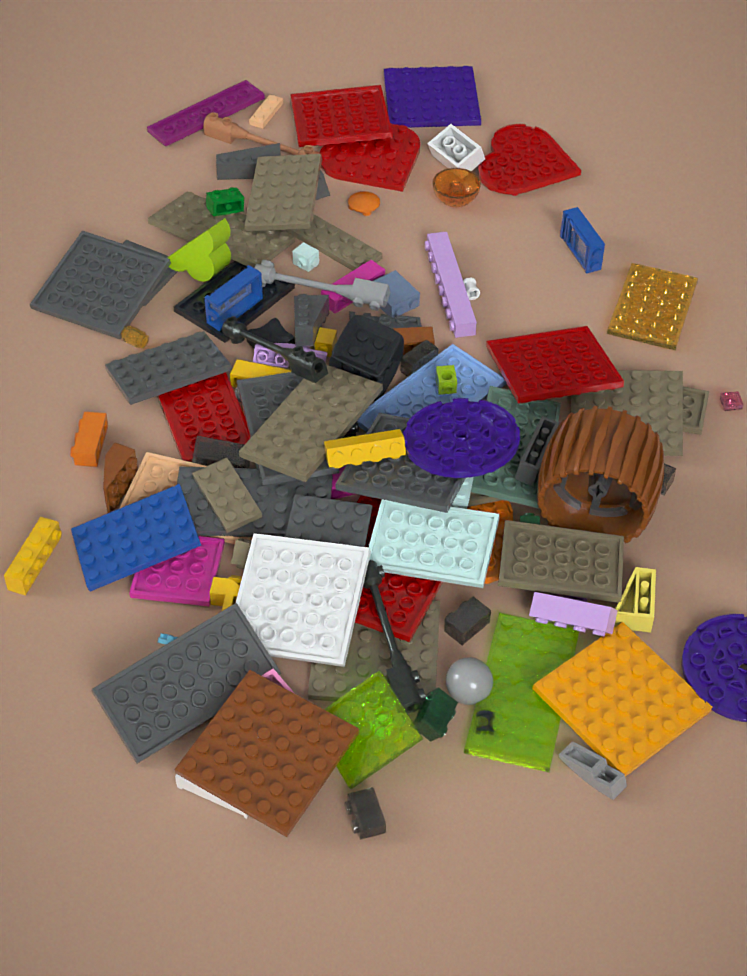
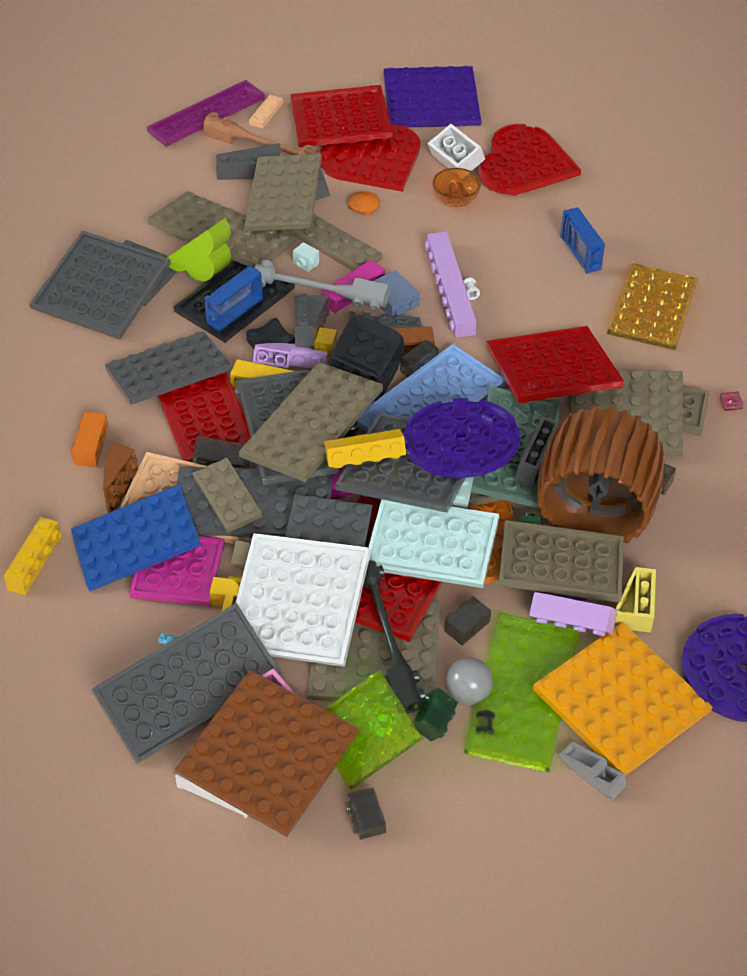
clear yellow brick [121,325,149,348] -> none
green brick [206,187,244,217] -> none
pearl dark grey bar [222,316,329,383] -> none
lime brick [435,365,457,395] -> none

